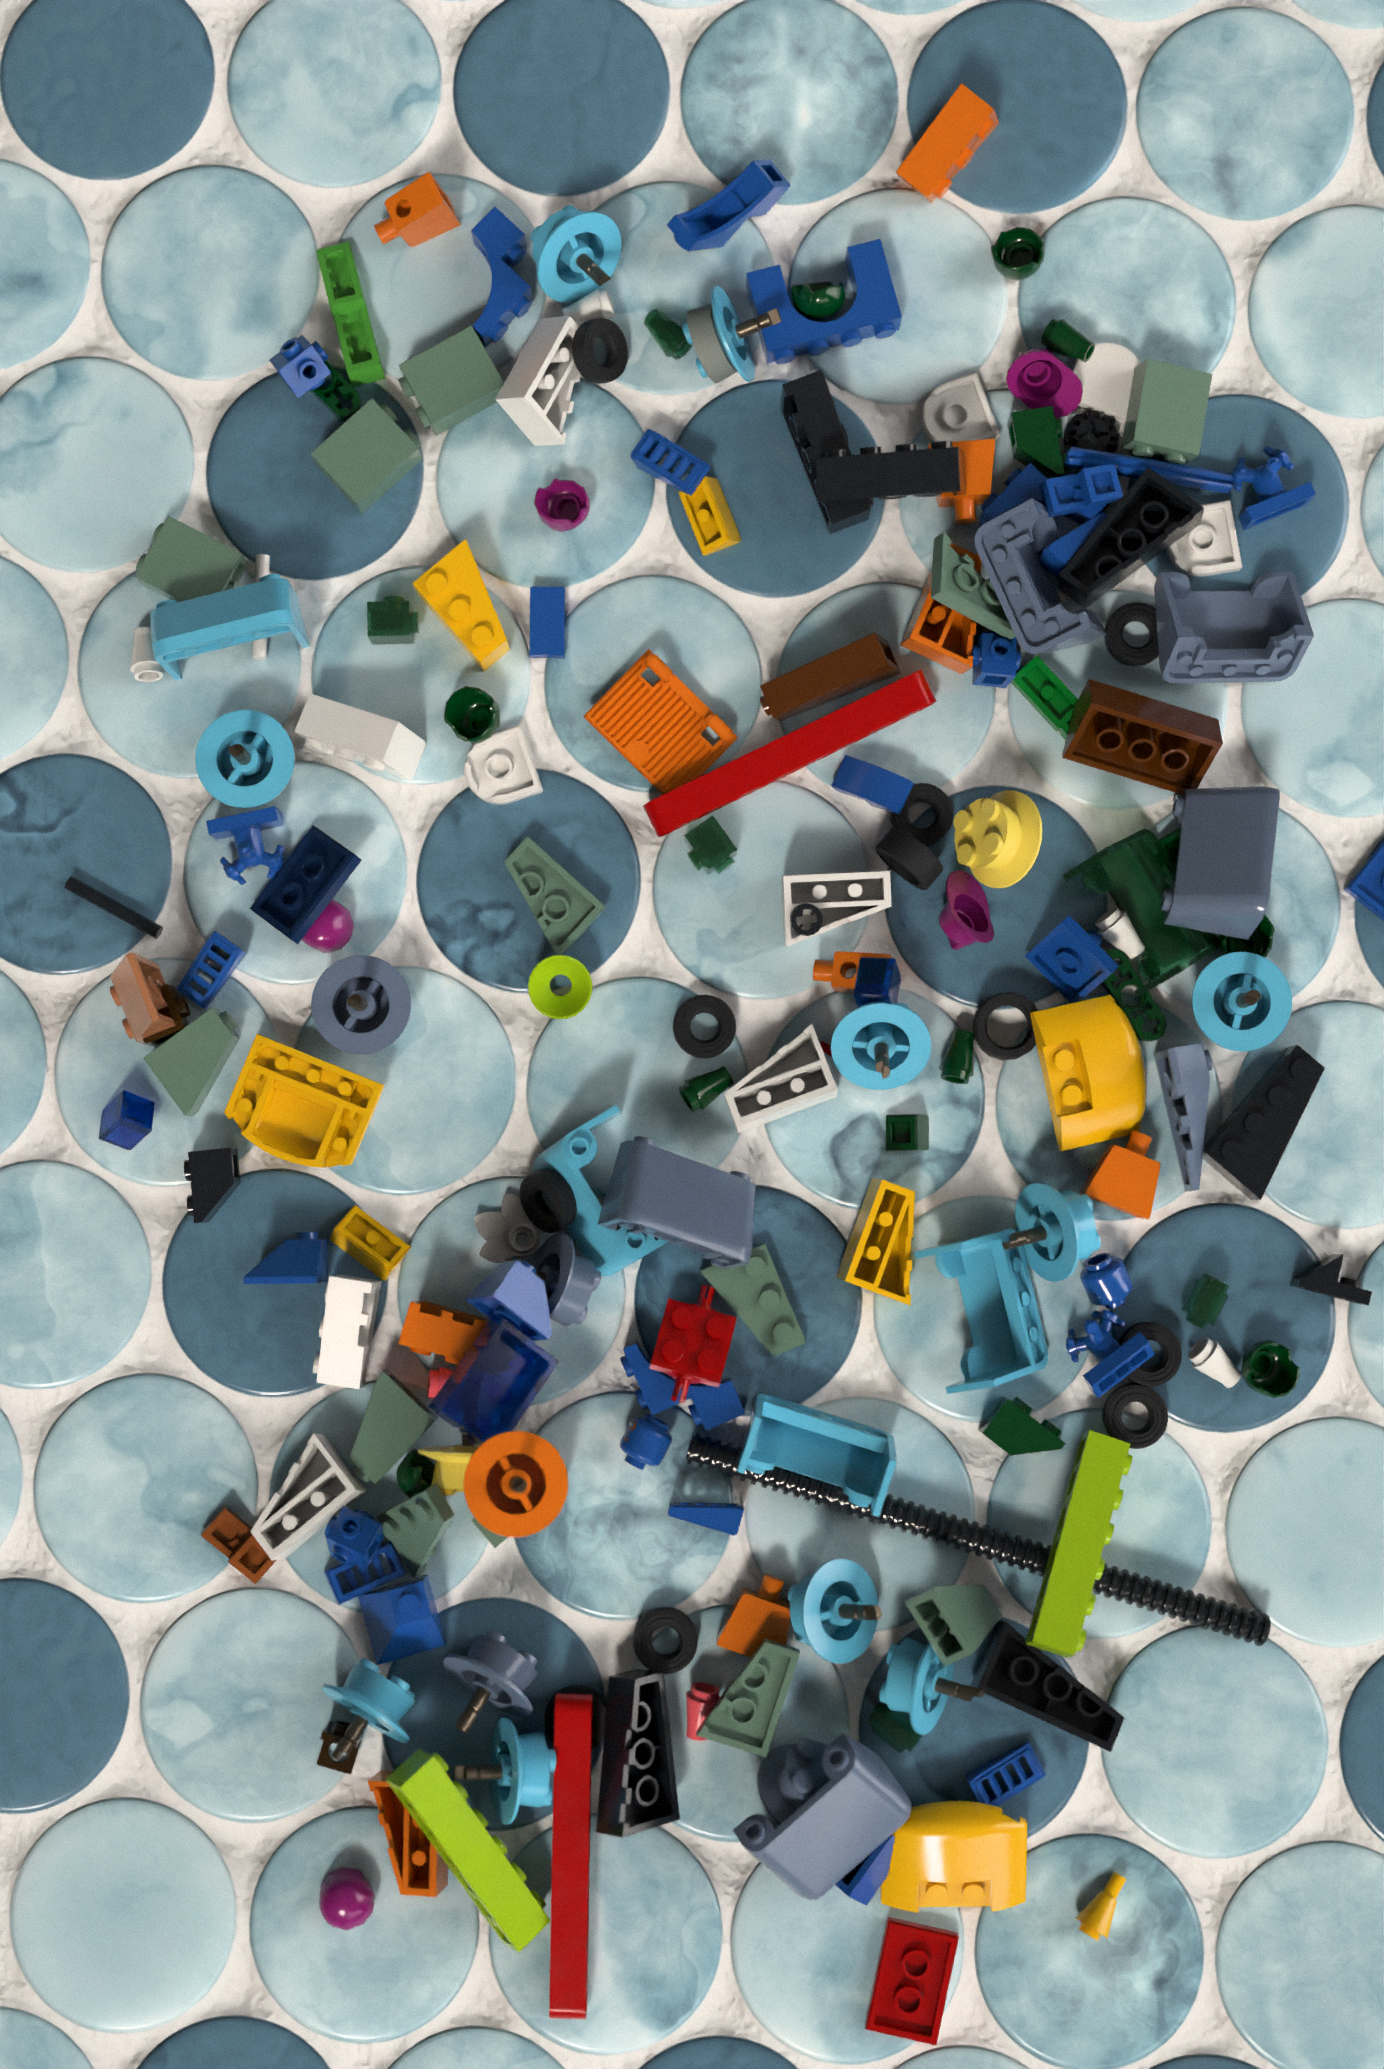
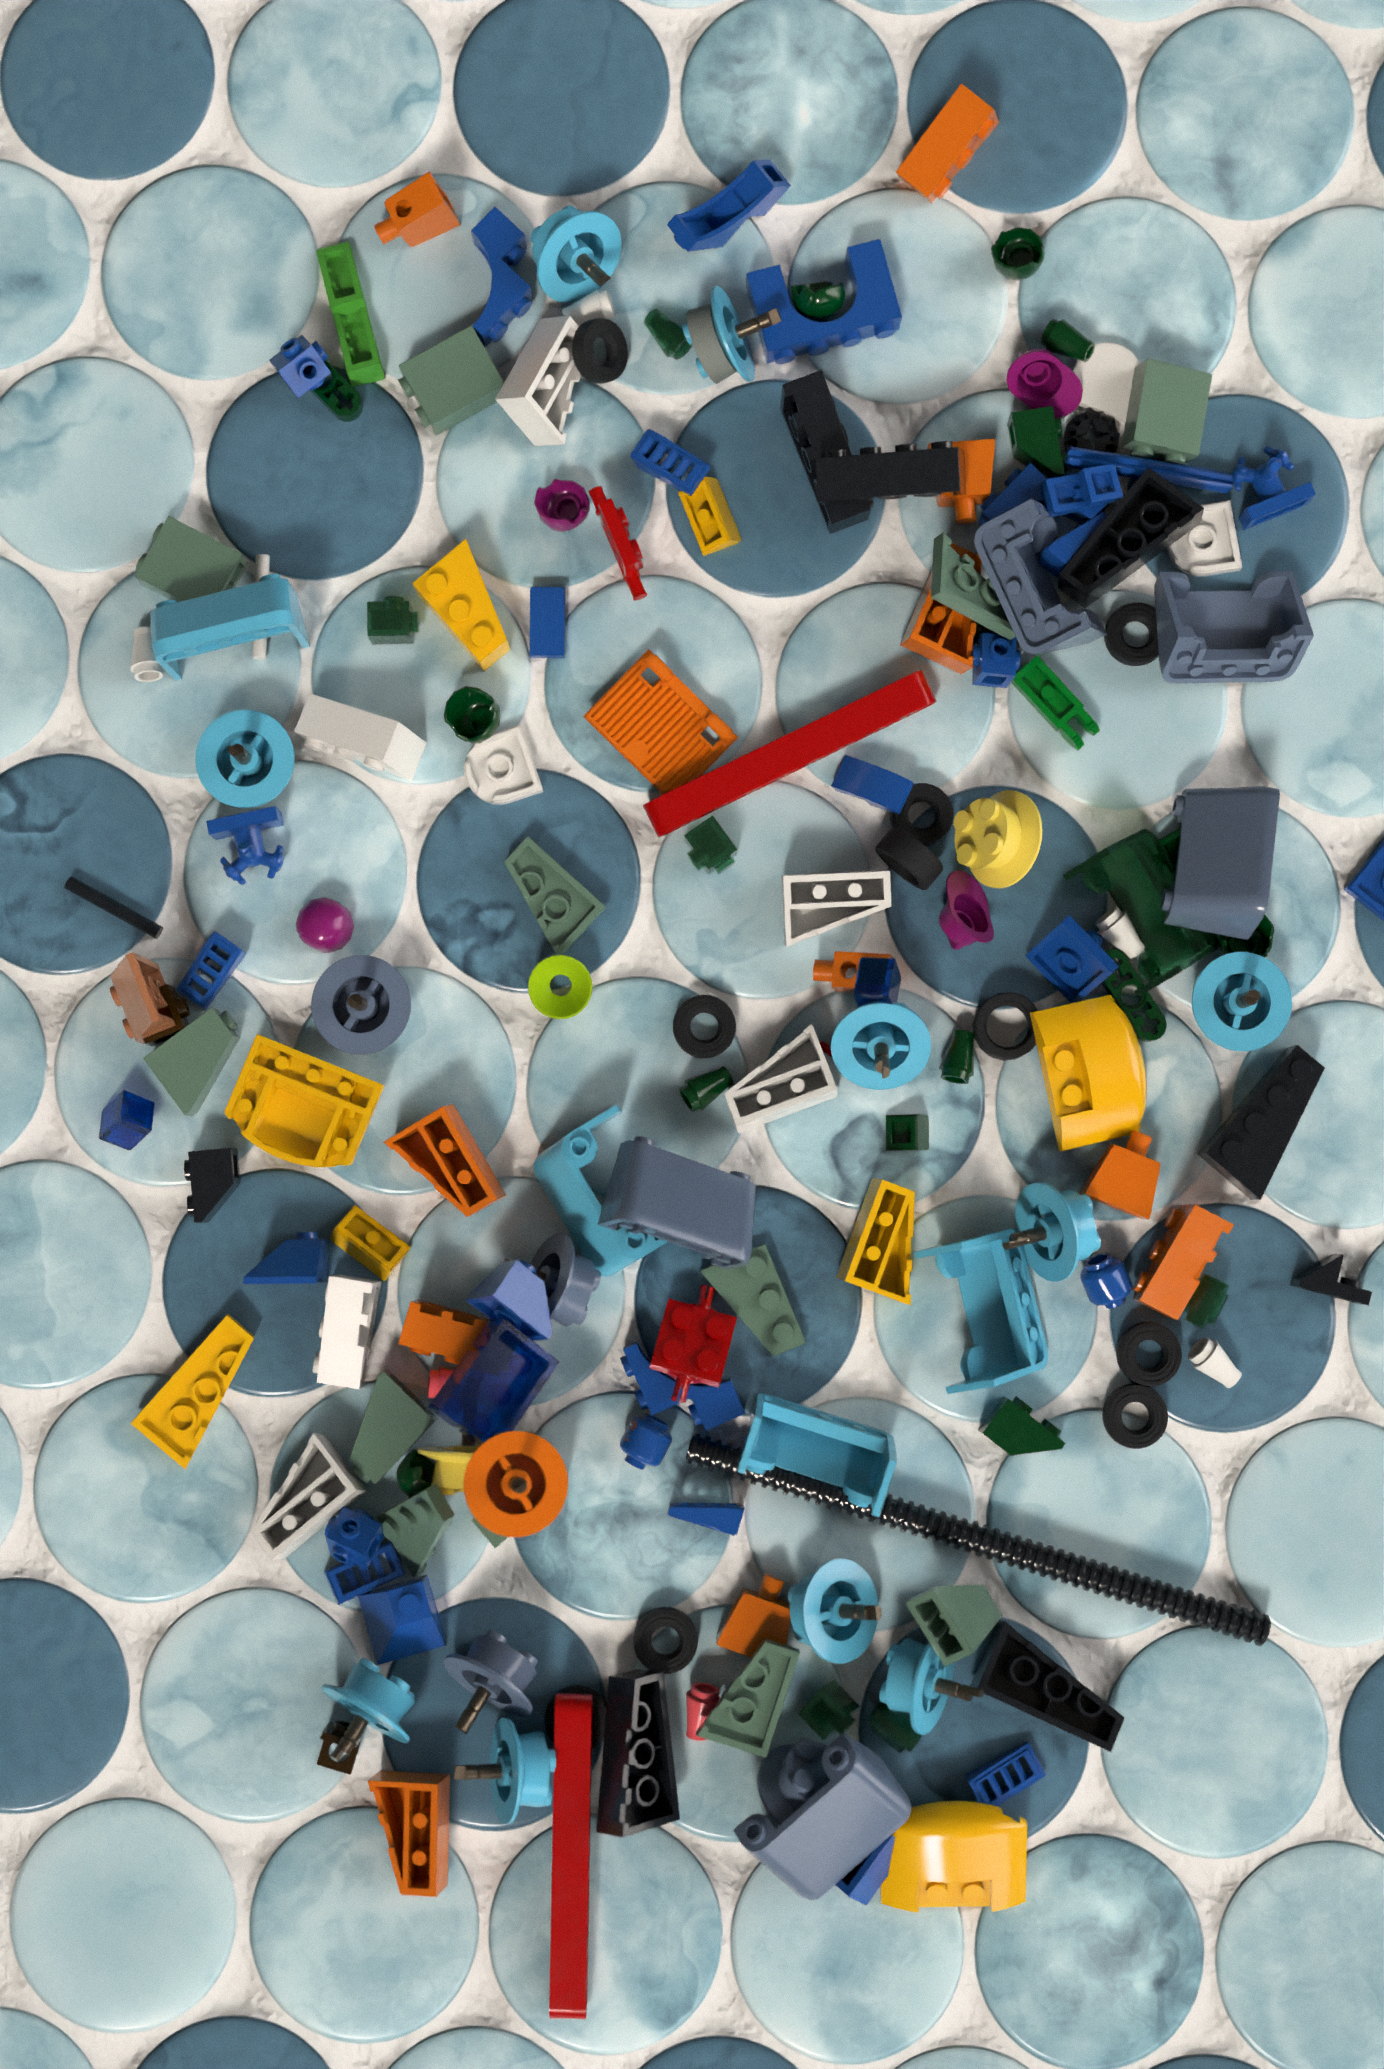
dark orange slope [201,1505,276,1584] -> none
dark blue tile [249,825,362,945] -> none
sand green brick [310,399,423,514] -> none
magenta hair [319,1868,375,1930] -> none
lime brick [385,1748,551,1953] -> none
light grey plate [474,1193,541,1263] -> none
black tyre [519,1169,577,1233] -> none
reddish brown slope [760,632,901,721] -> none
black bush [790,903,823,936] -> none
red tile [864,1916,959,2045] -> none
white tile [921,372,1001,443] -> none
lime brick [1025,1430,1132,1658] -> none
reddish brown slope [1062,679,1223,794] -> none
blue piece [1066,1310,1155,1398] -> none
yellow cone [1076,1871,1126,1941] -> none
sand blue wedge [1154,1043,1212,1192] -> none
dark green hair [1241,1340,1300,1398] -> none
none -> yellow wing [131,1314,255,1469]
none -> orange wedge [384,1104,507,1217]
none -> red plate [589,486,647,601]
none -> clear green brick [798,1680,860,1741]
none -> orange wedge [1133,1204,1234,1320]

